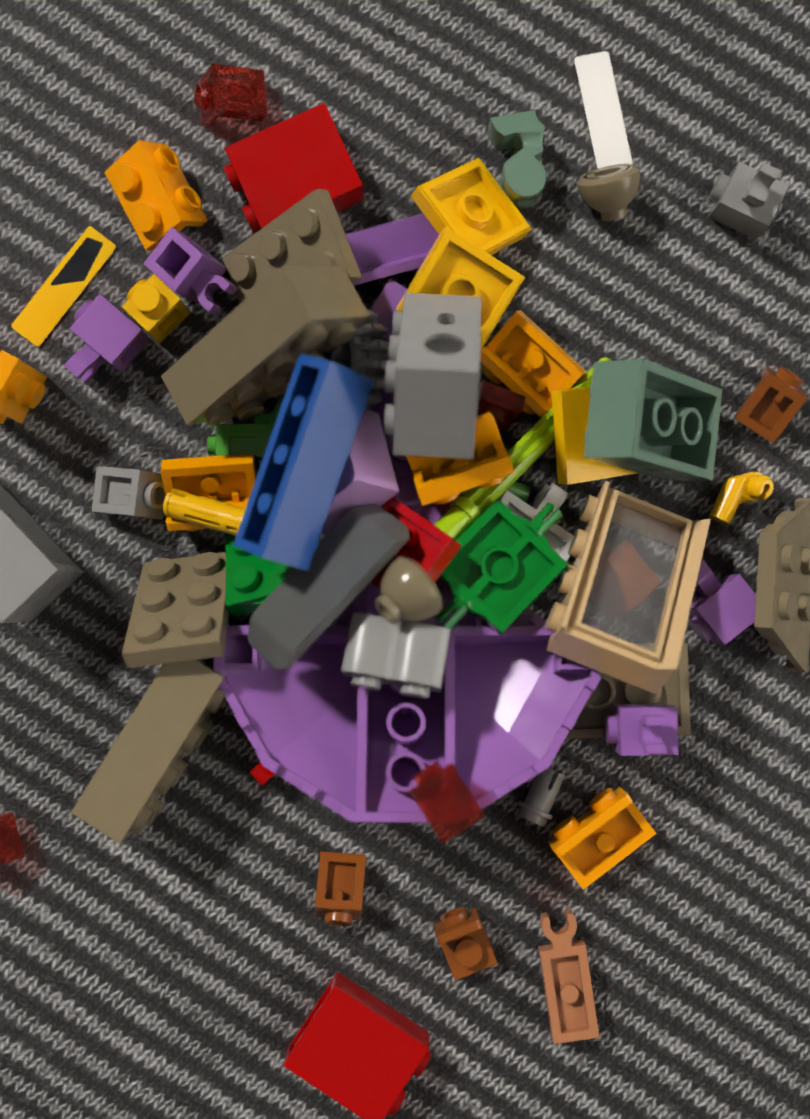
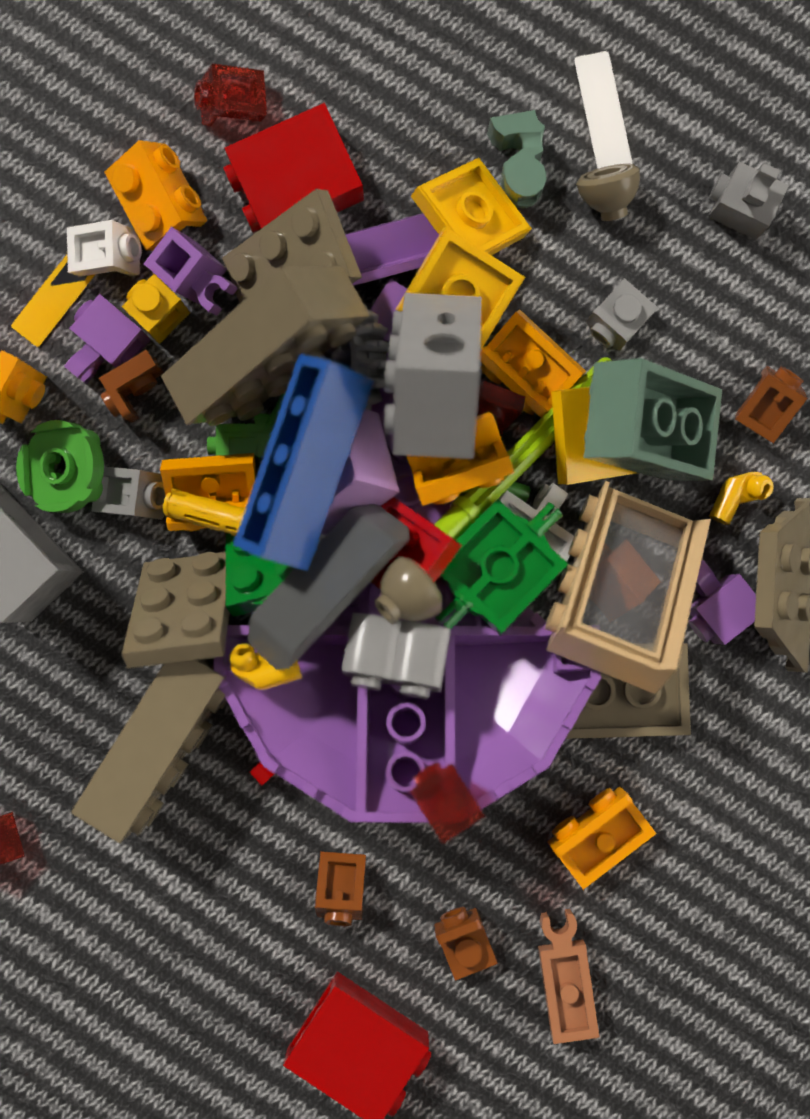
light grey pin [518,768,566,827] -> none
medium lavender brick [604,703,678,756] -> none
none -> bright green plate [16,420,104,513]
none -> white bracket [67,220,142,277]
none -> dark orange bracket [99,350,164,423]
none -> yellow arm [229,644,302,690]
none -> light grey bracket [586,278,658,351]

